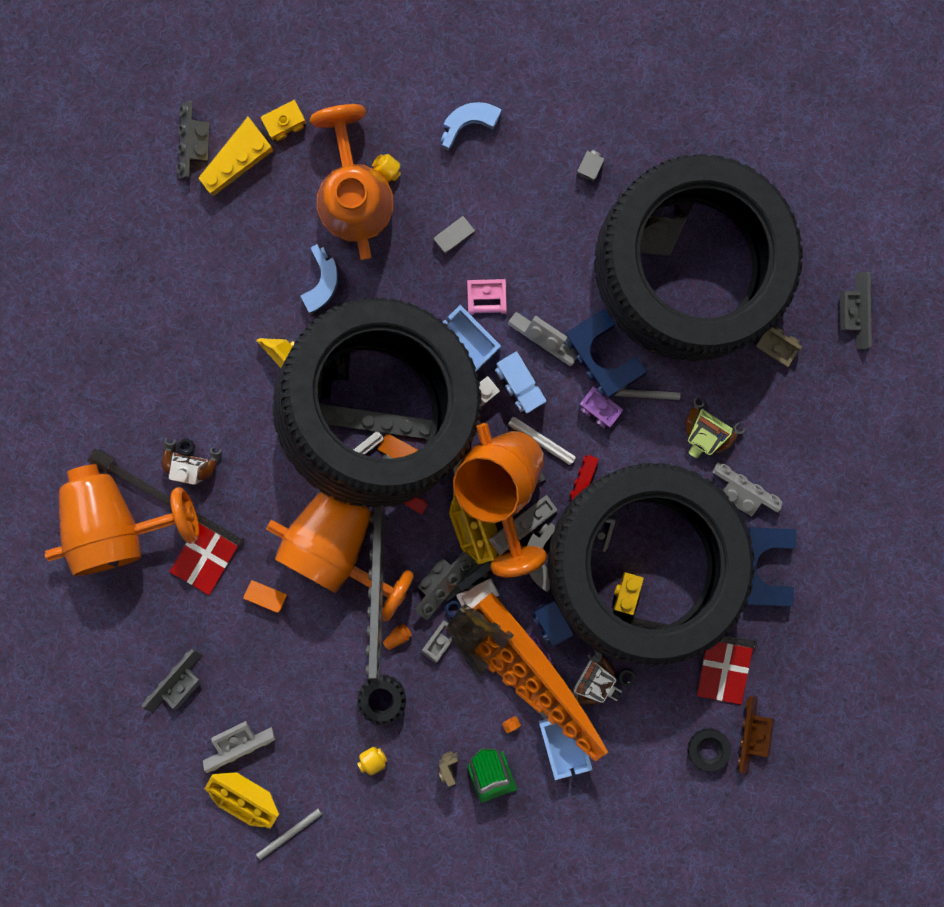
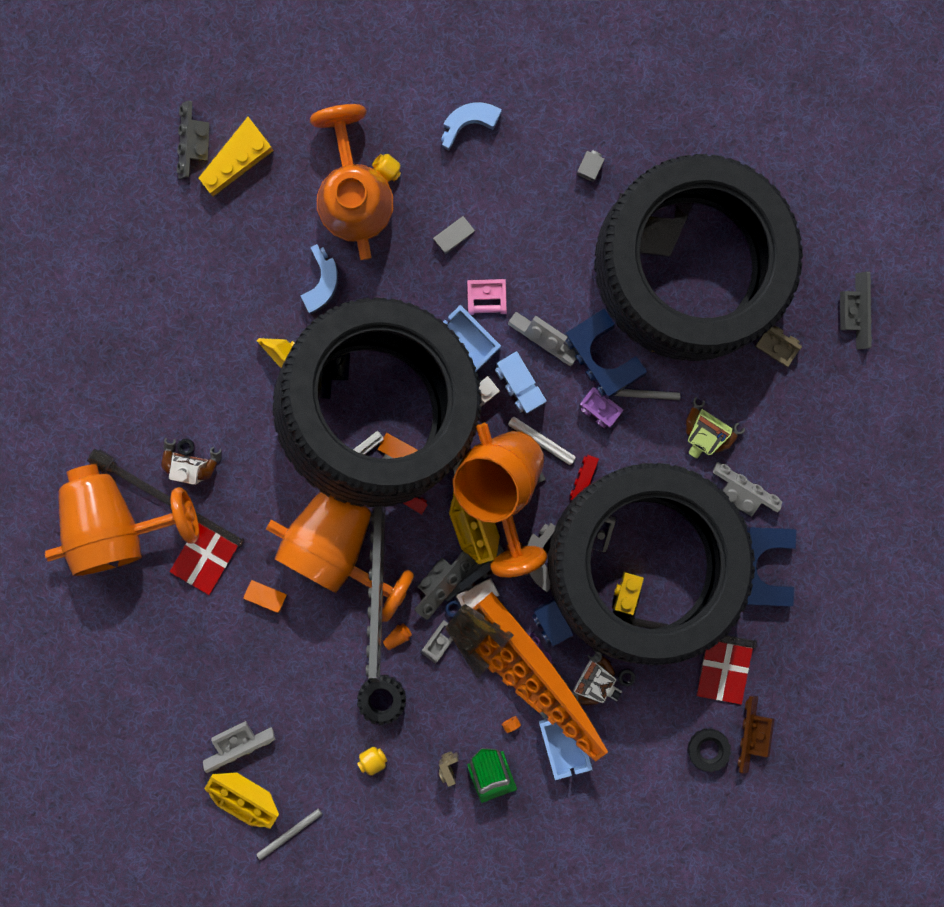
dark grey bracket [141,649,203,712] -> none
yellow brick [261,100,306,141] -> none
dark grey plate [319,404,472,444] -> none
light grey tile [488,495,558,555] -> none

